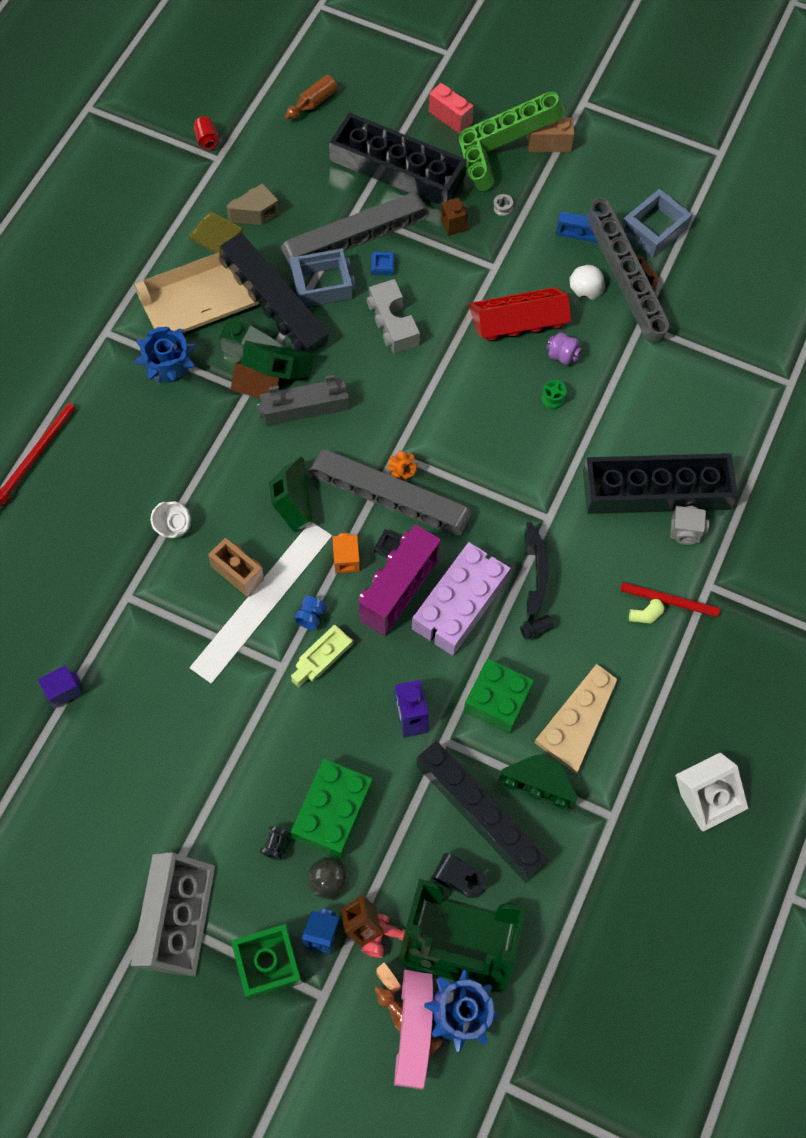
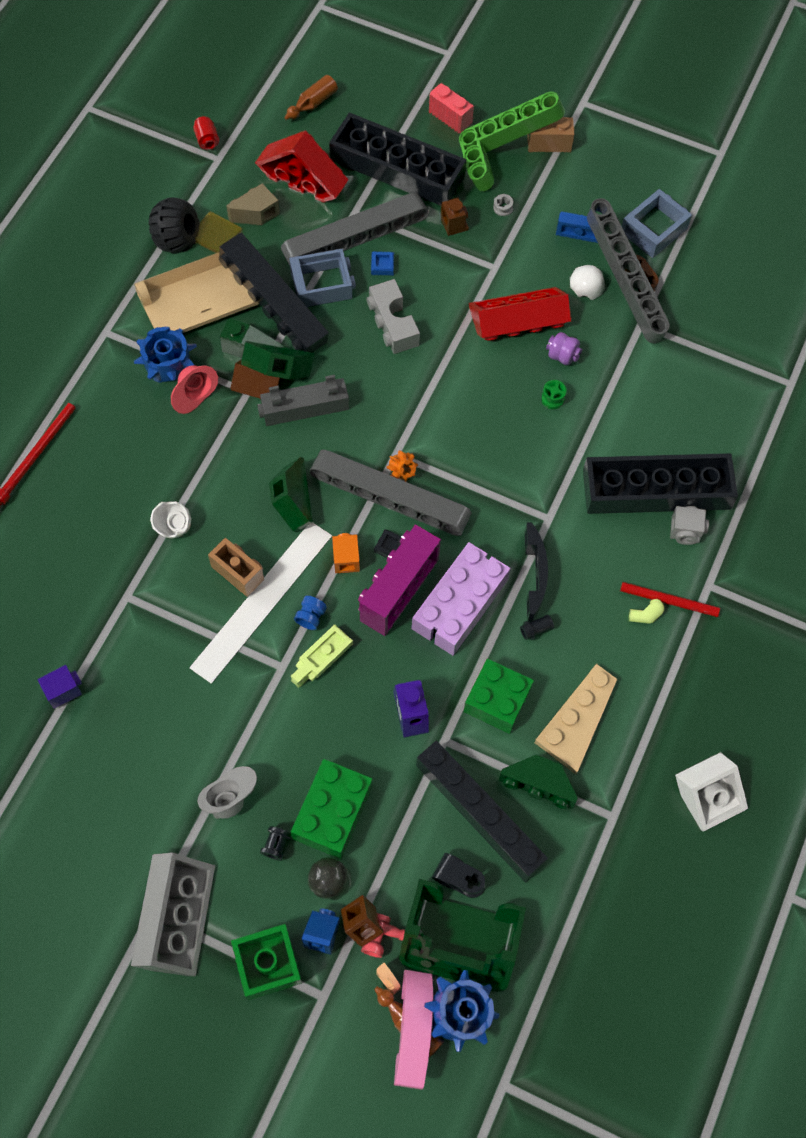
none -> black wheel [148,197,200,254]
none -> coral piece [171,365,218,414]
none -> light grey piece [197,766,257,819]
none -> red brick [255,130,348,202]

